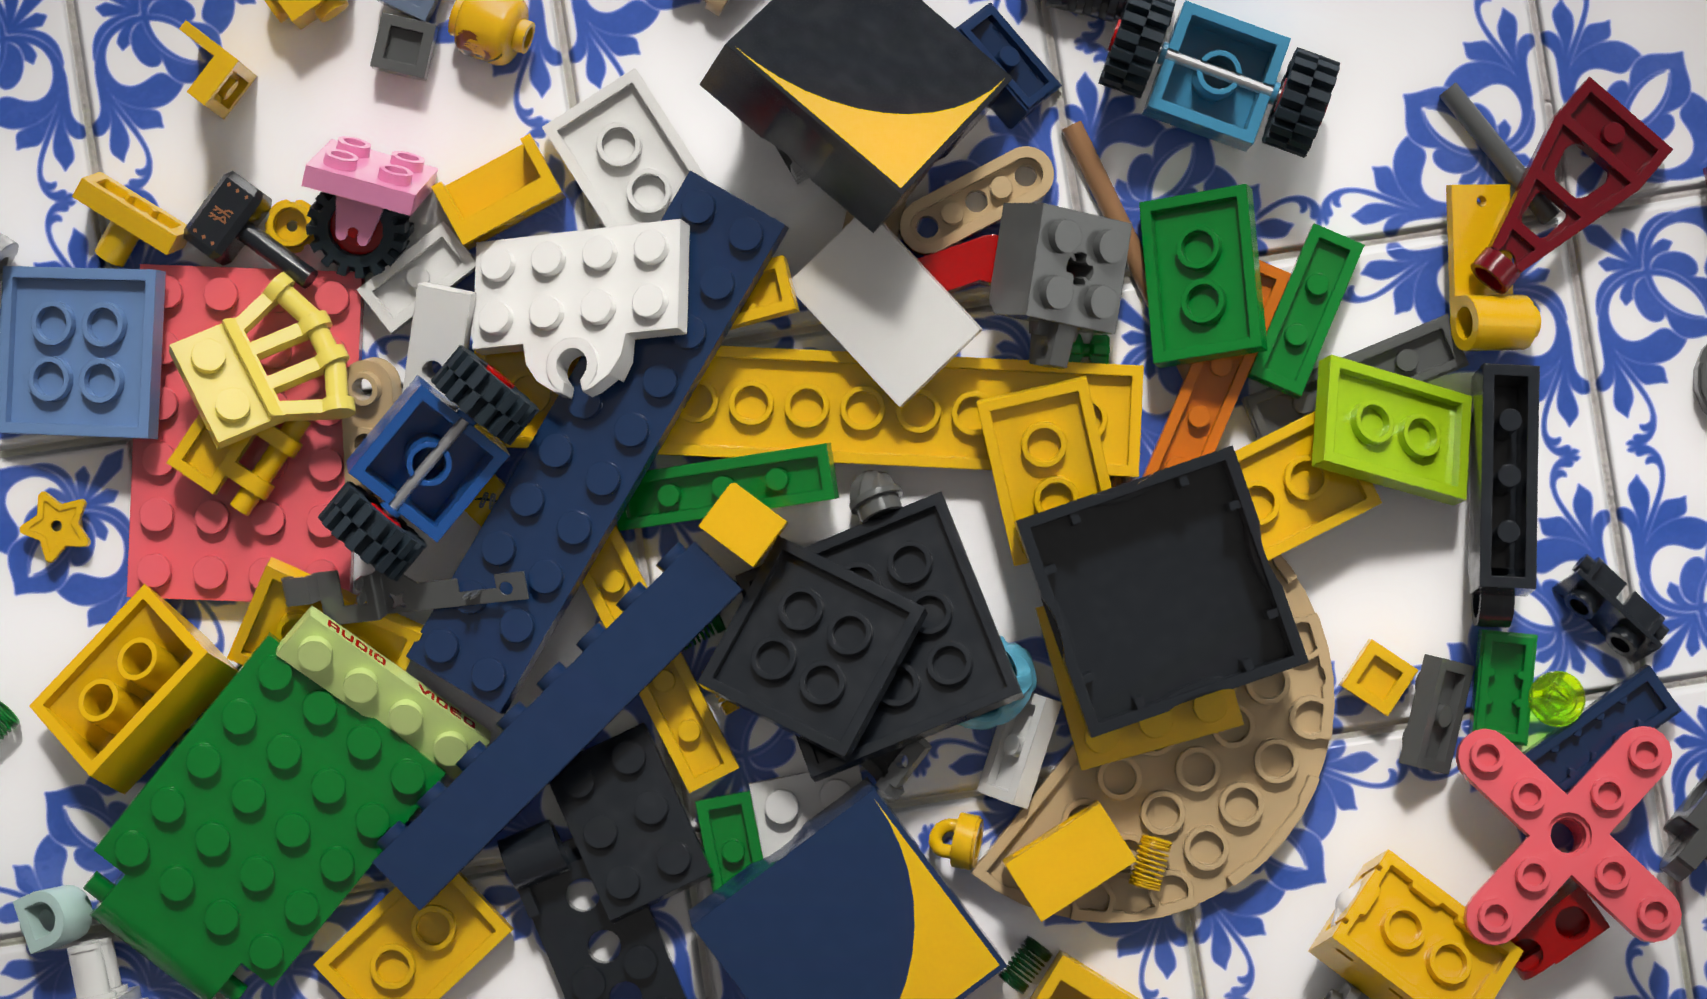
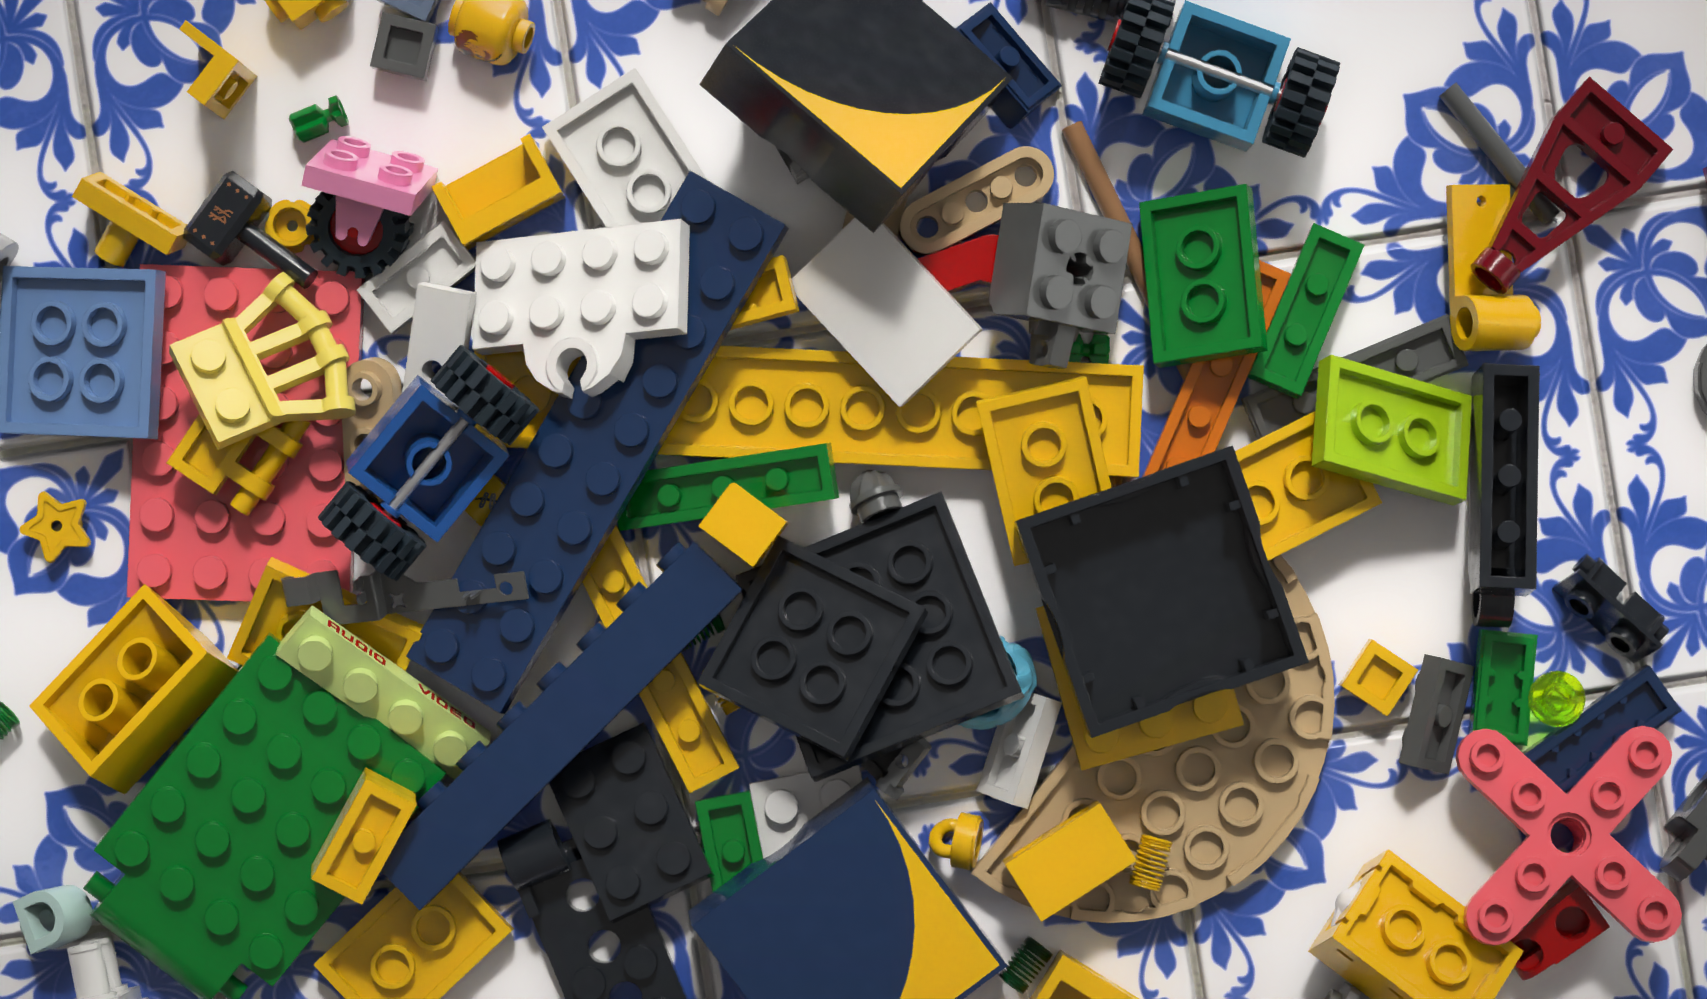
none -> green piece [288,94,349,143]
none -> yellow panel [311,767,417,905]

